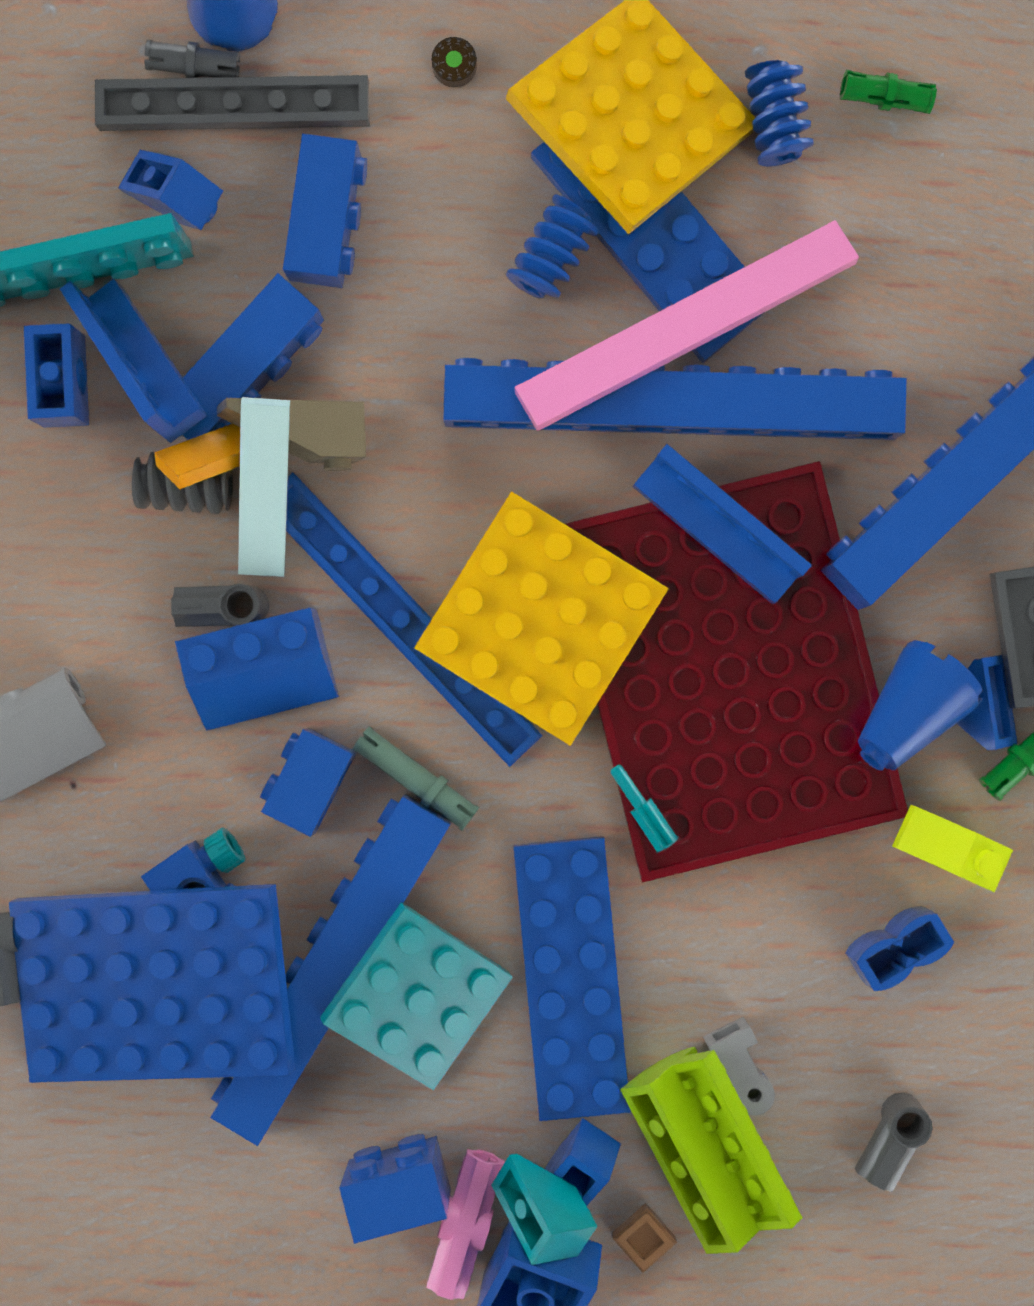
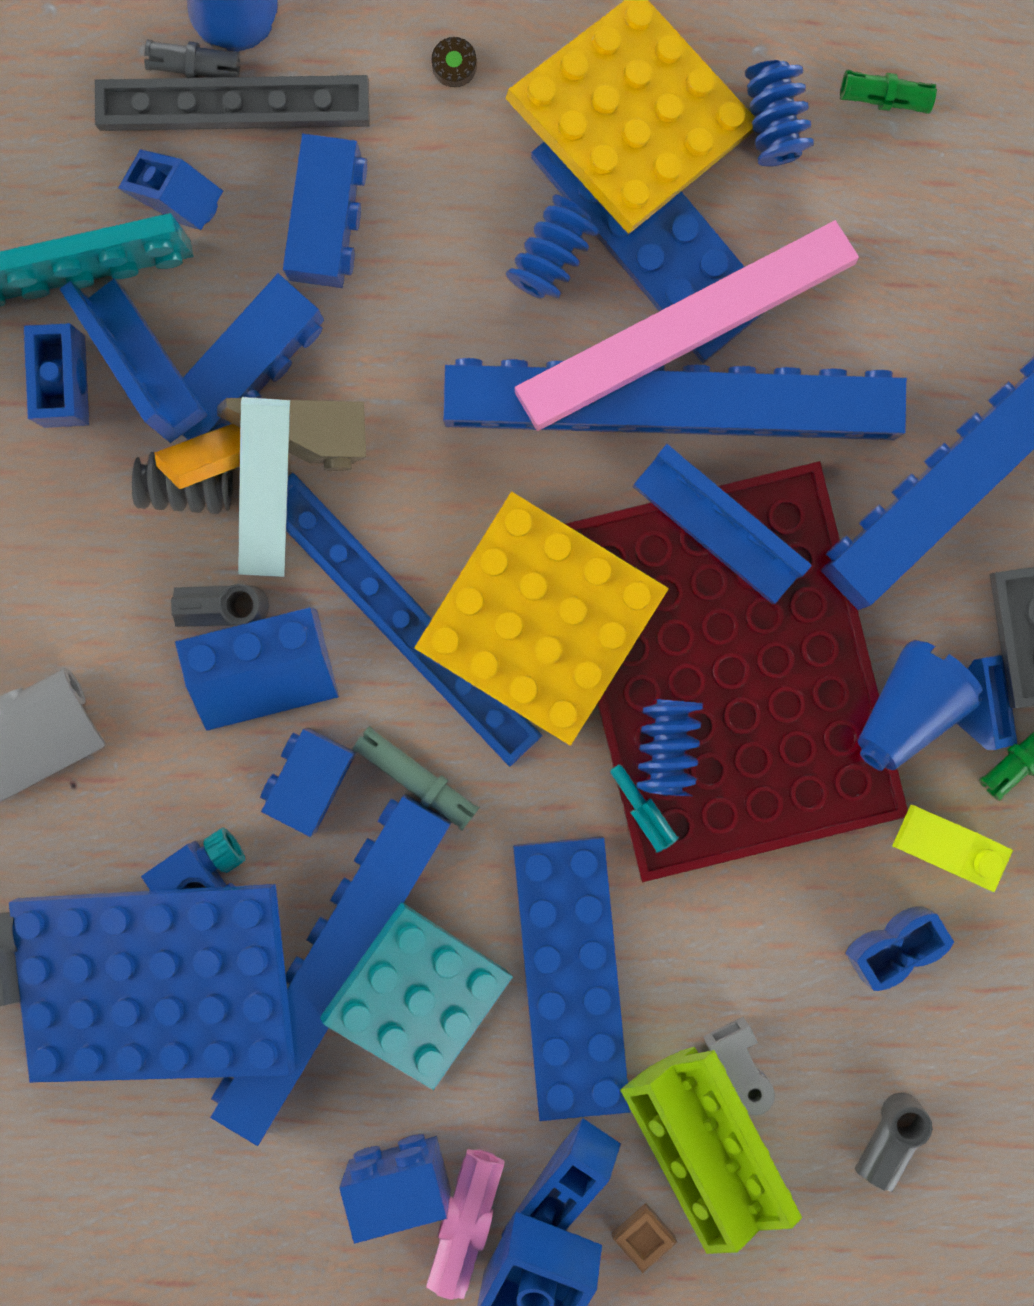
teal slope [491,1154,598,1265] -> none
none -> blue piece [636,699,703,796]

